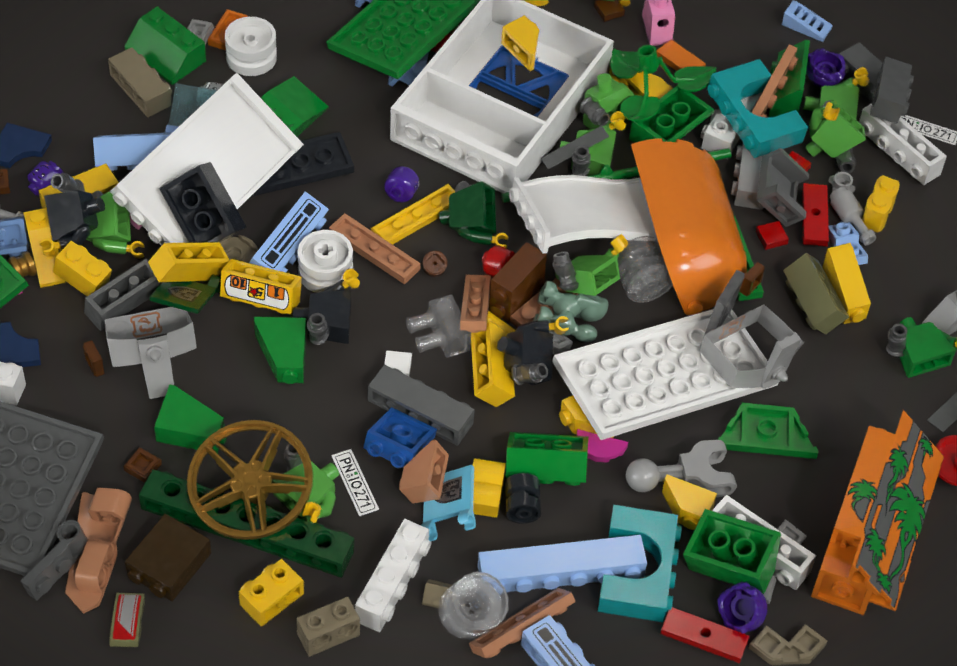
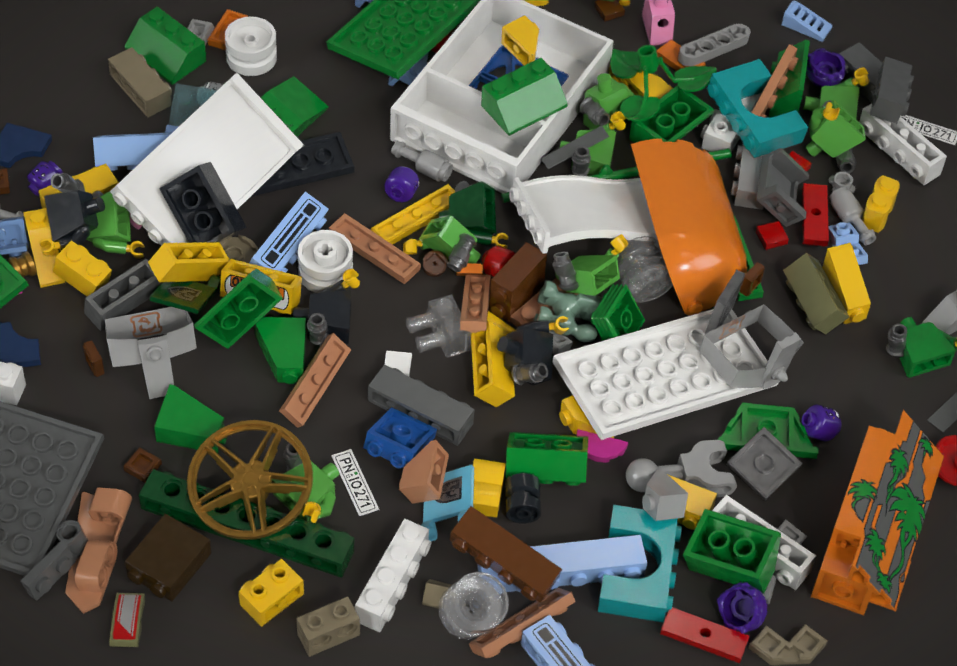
none -> green slope [194,268,283,349]
none -> nougat plate [279,333,351,428]
none -> light grey piece [391,141,453,182]
none -> bright green torso [403,216,481,272]
none -> reddish brown brick [450,506,562,603]
none -> orange tile [457,263,483,276]
none -> slope [481,58,568,136]
none -> green brick [591,284,645,341]
none -> light grey slope [642,469,688,521]
none -> light grey beam [678,24,751,67]
none -> flat silver tile [726,427,802,501]
none -> dark purple head [802,405,841,441]

